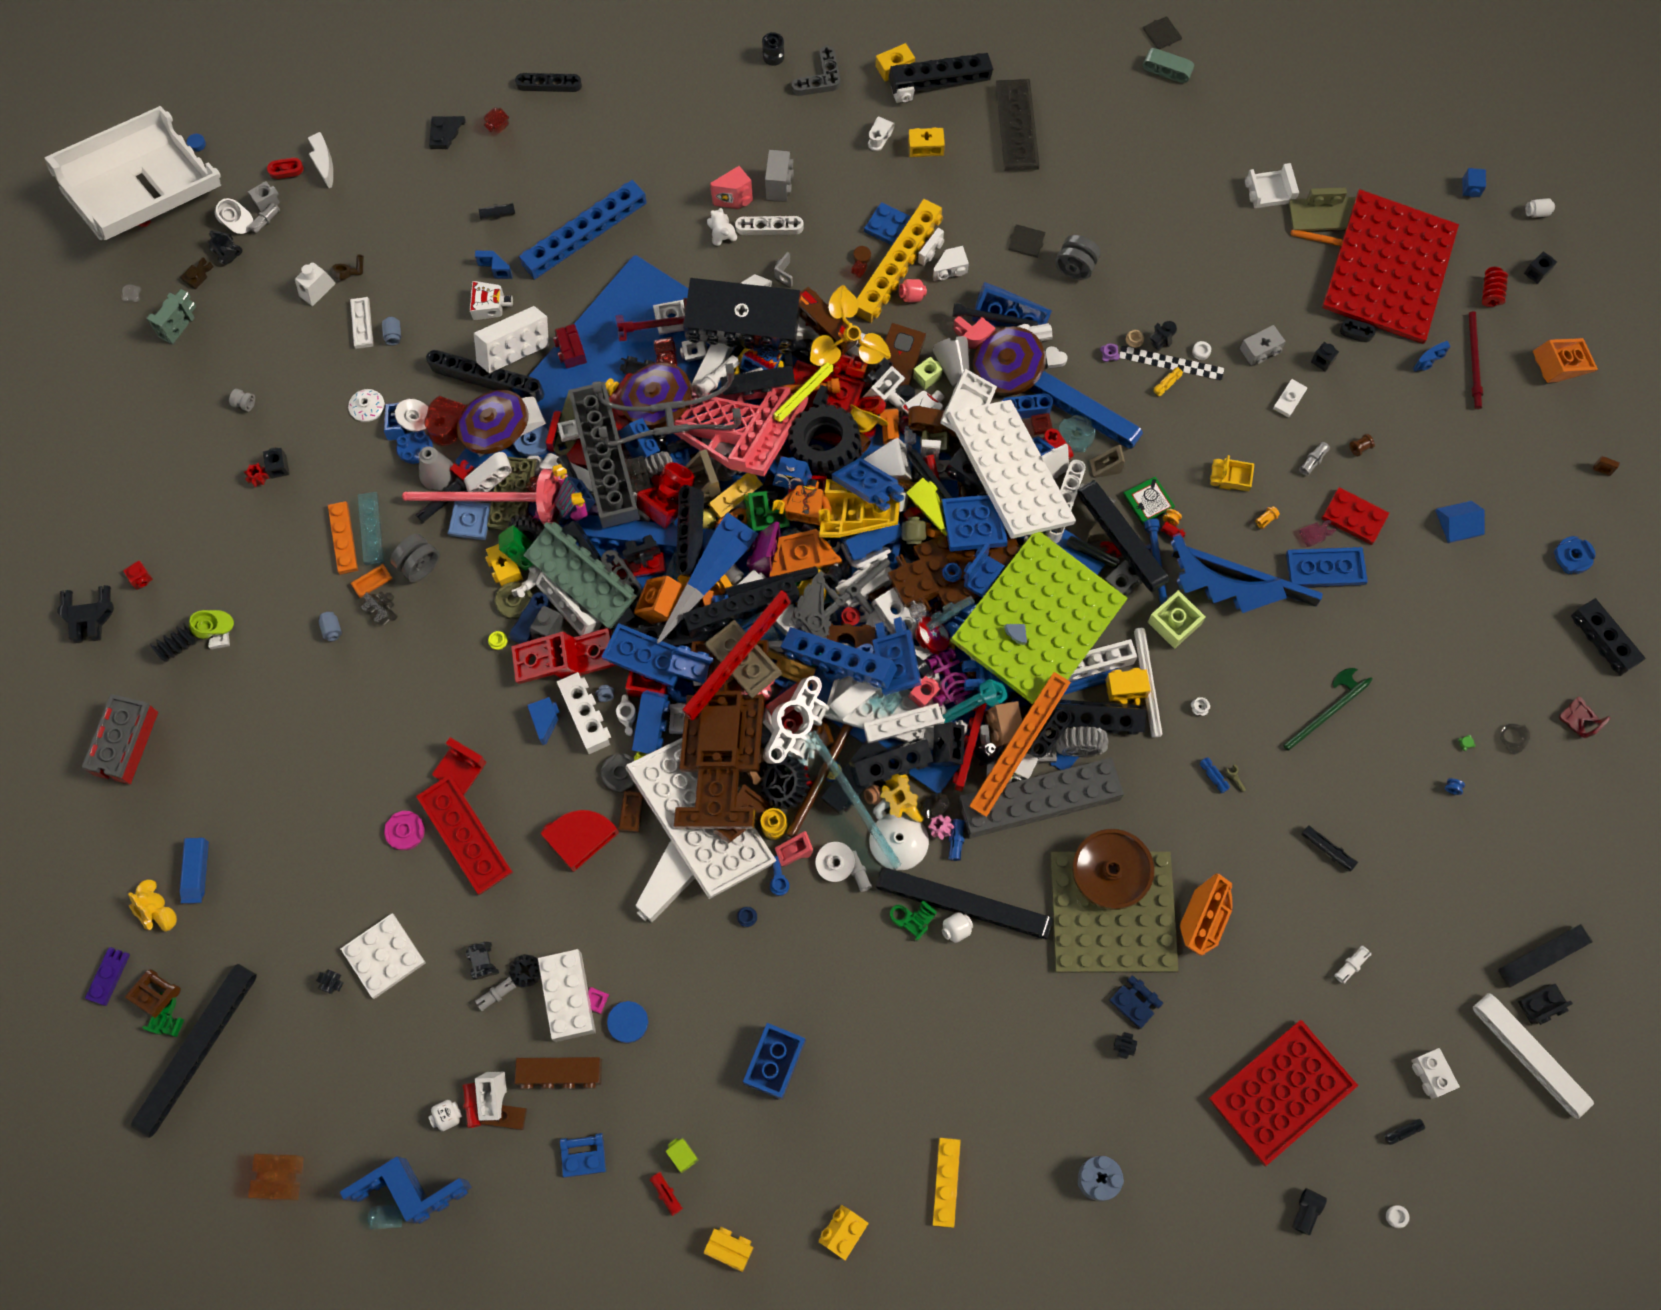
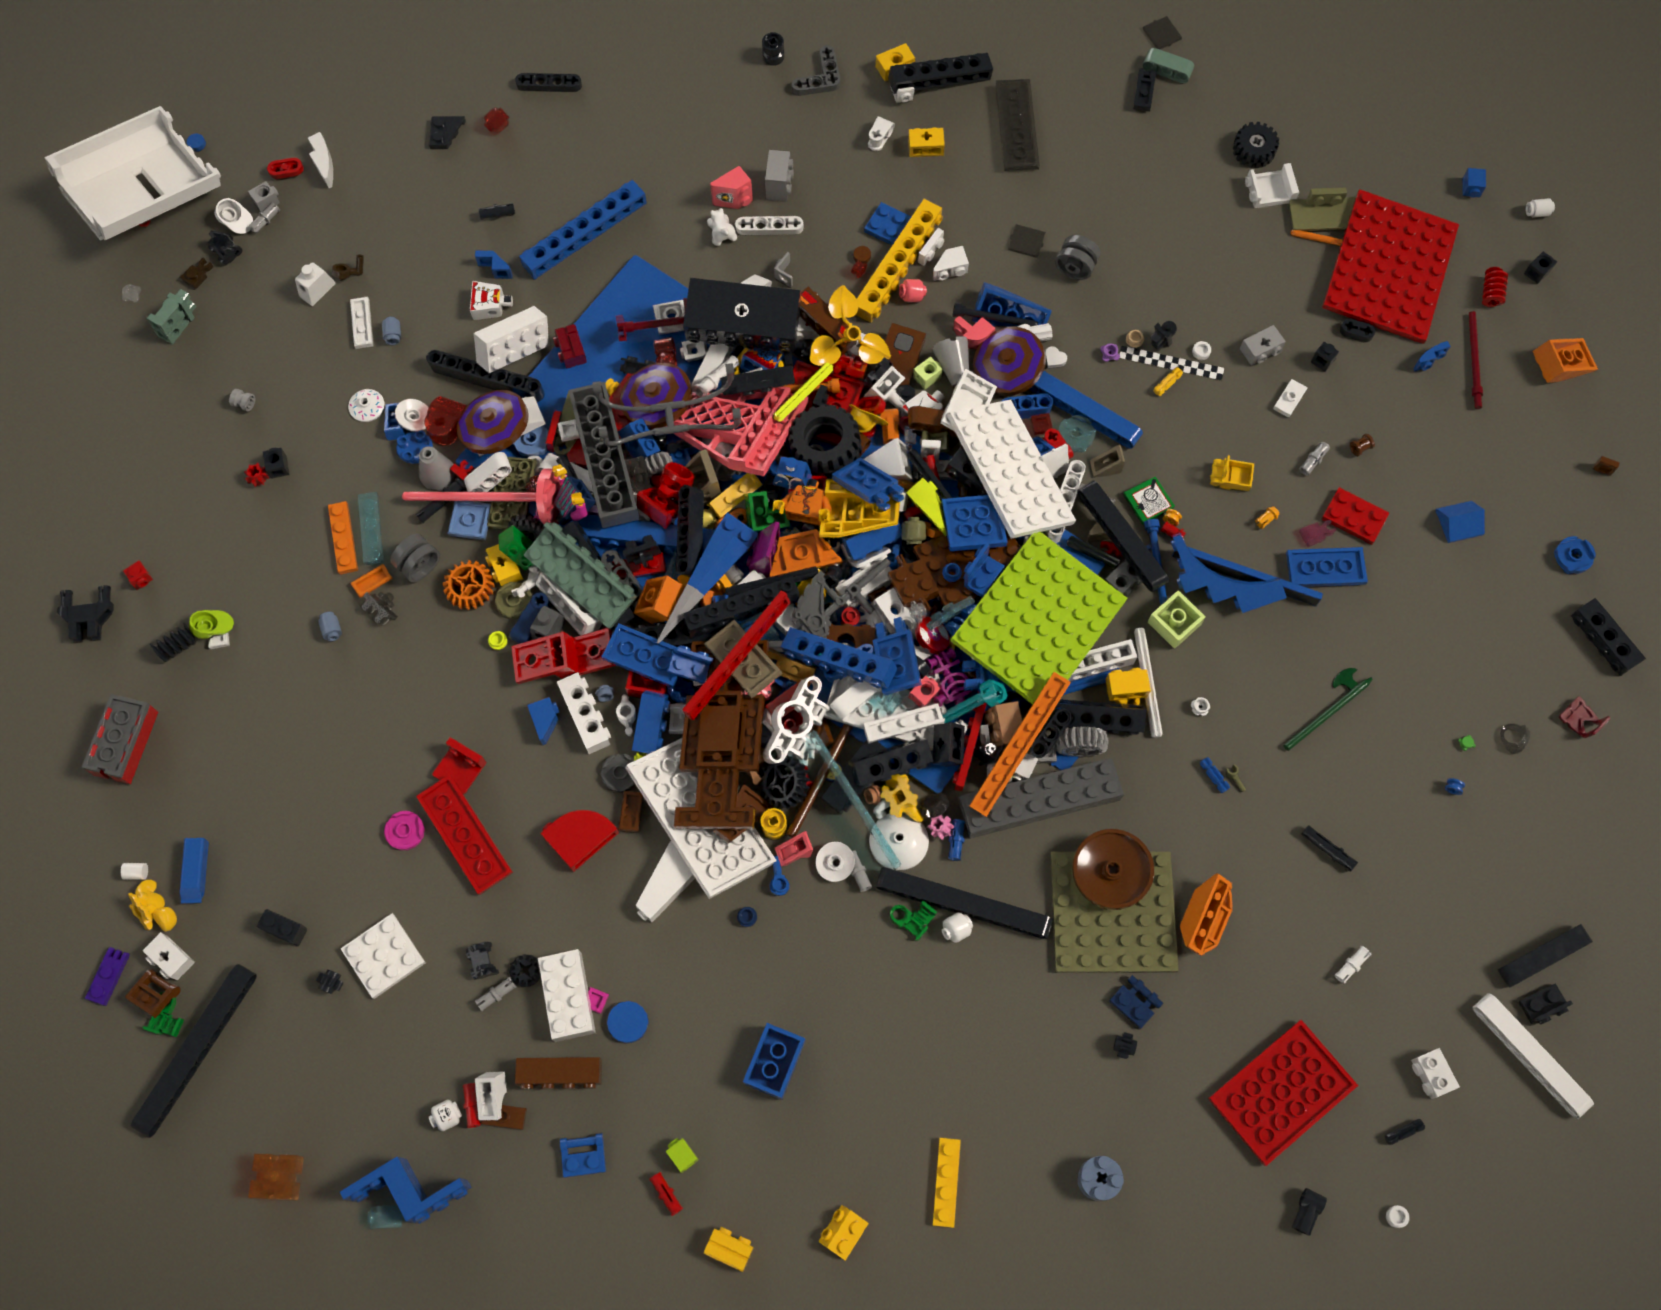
sand blue tile [1004,624,1027,645] -> none
none -> white piece [121,863,148,880]
none -> white brick [143,932,195,981]
none -> black brick [257,909,307,946]
none -> orange gear [443,560,495,610]
none -> black plate [1133,68,1156,112]
none -> black bush [1233,122,1279,168]

